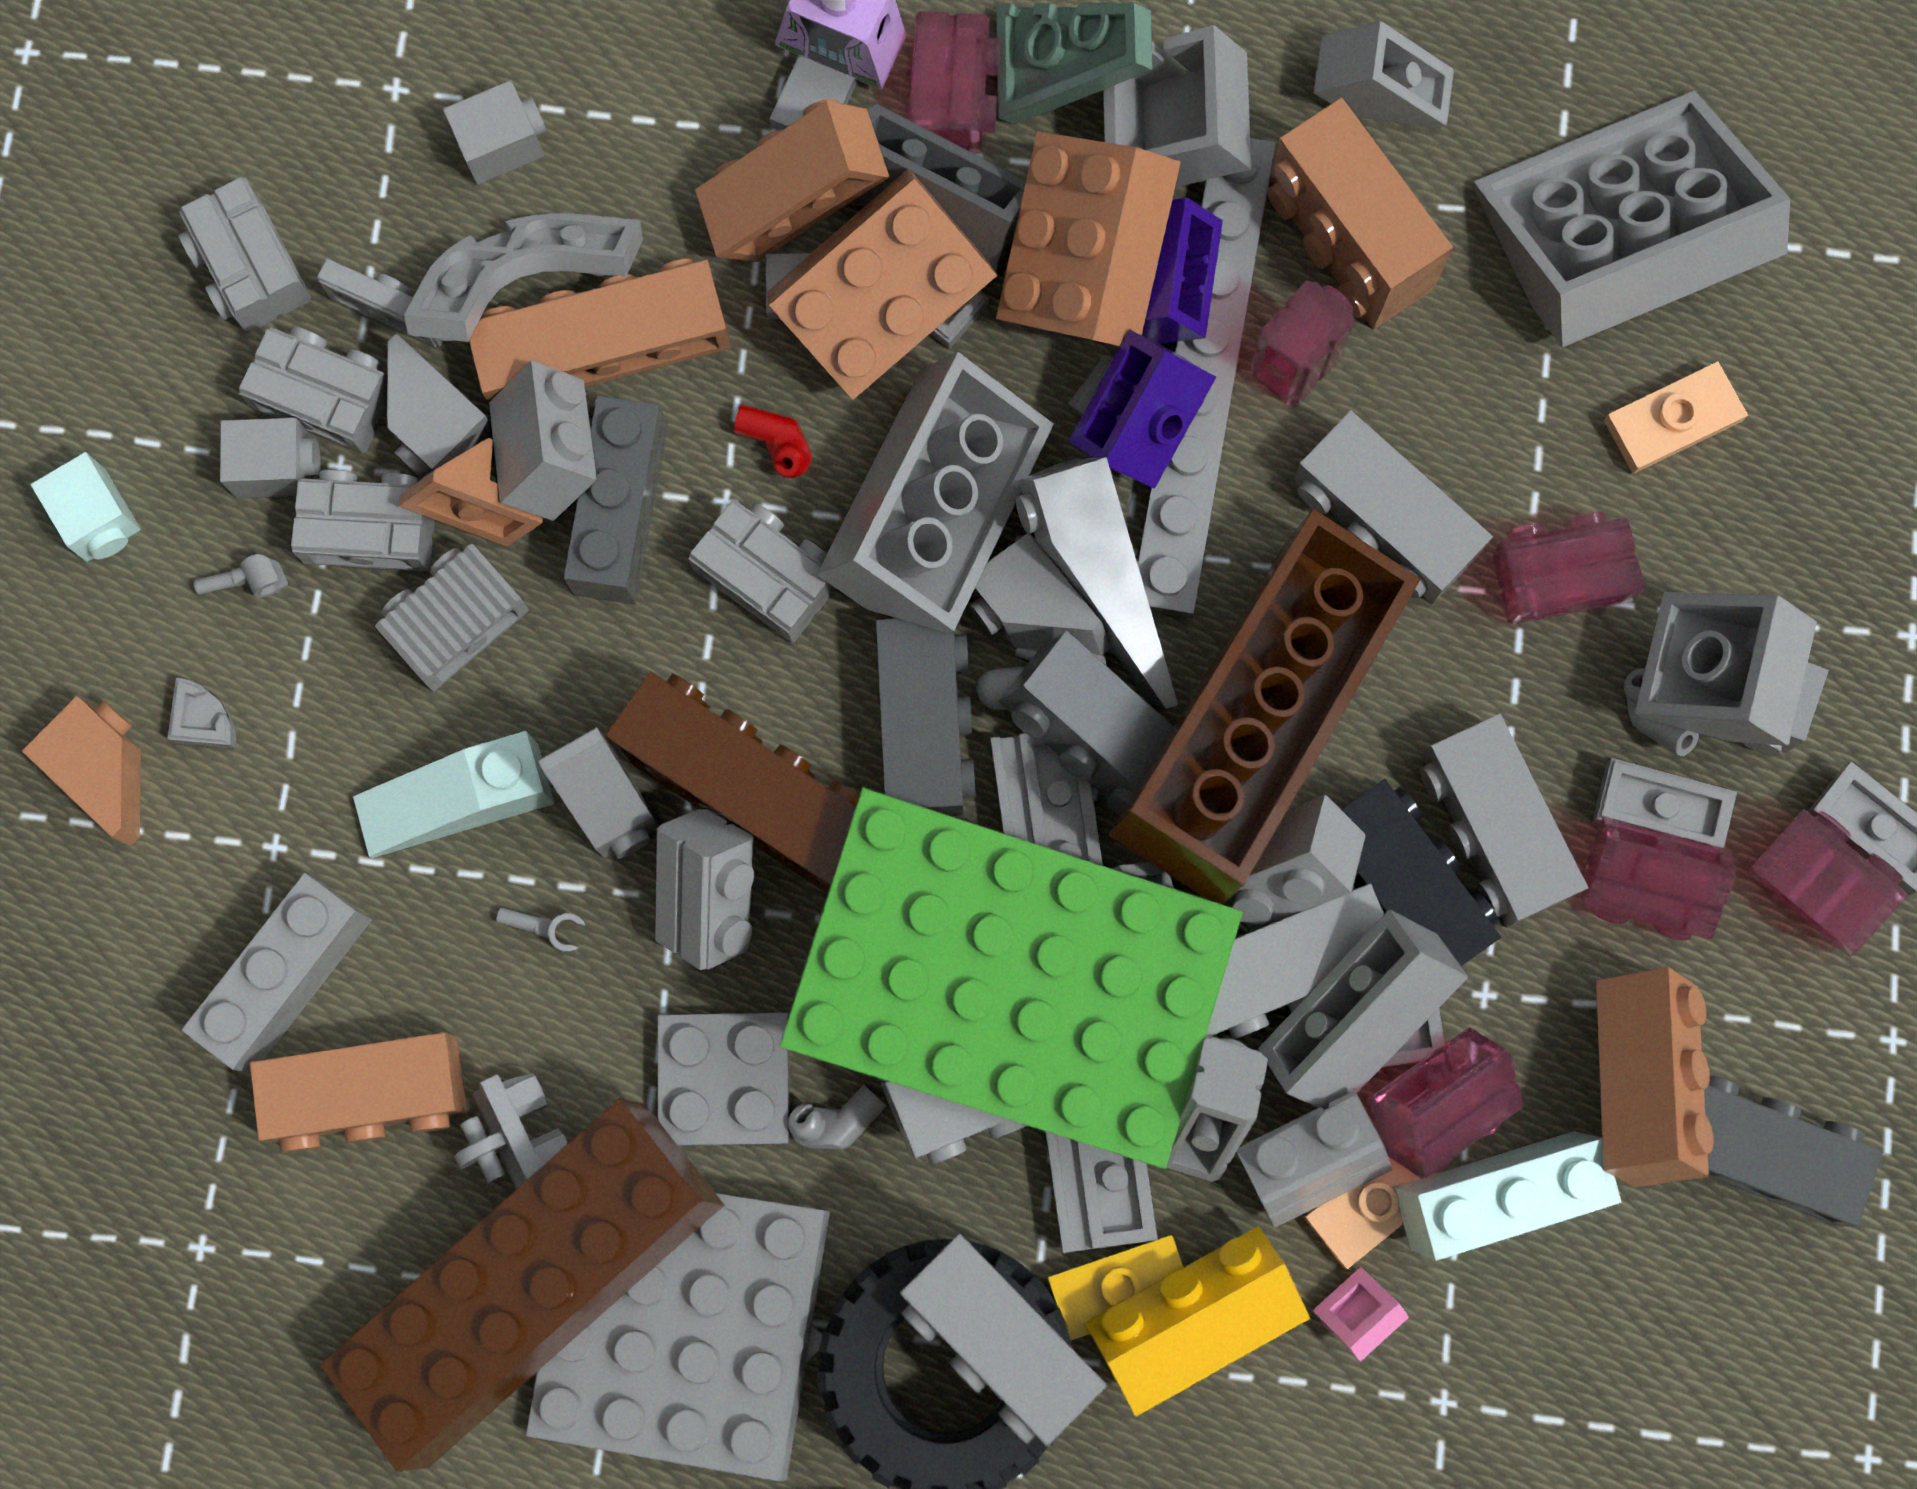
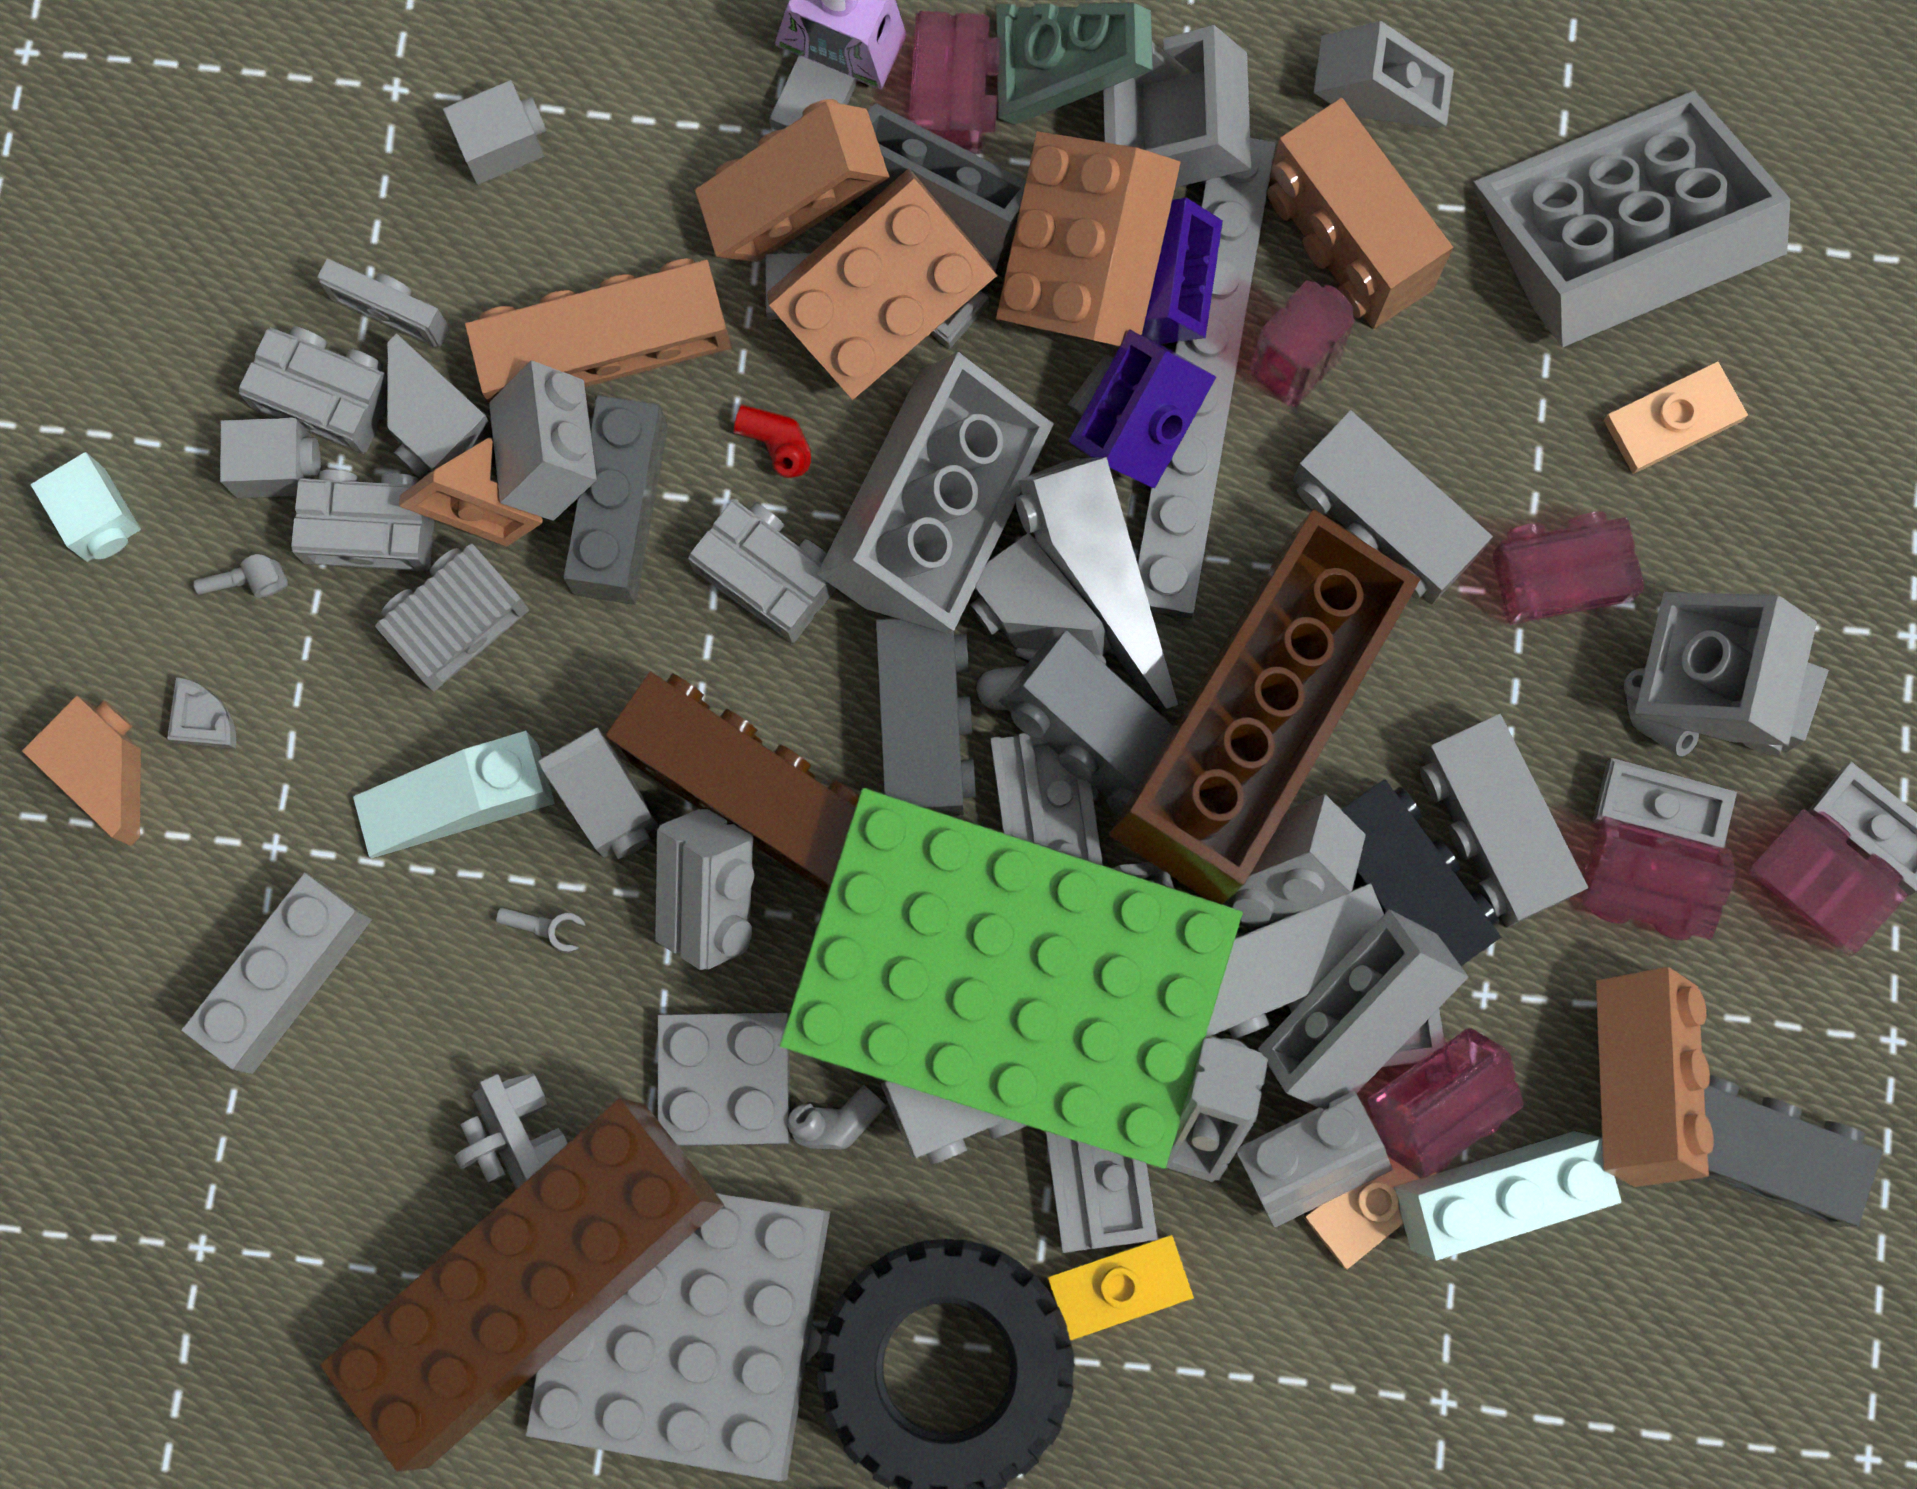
light grey brick [178,178,312,332] -> none
nougat brick [250,1032,467,1153] -> none
light grey plate [404,213,643,342] -> none
light grey brick [901,1234,1107,1446] -> none
yellow brick [1085,1226,1310,1417] -> none
bright pink plate [1312,1267,1409,1362] -> none

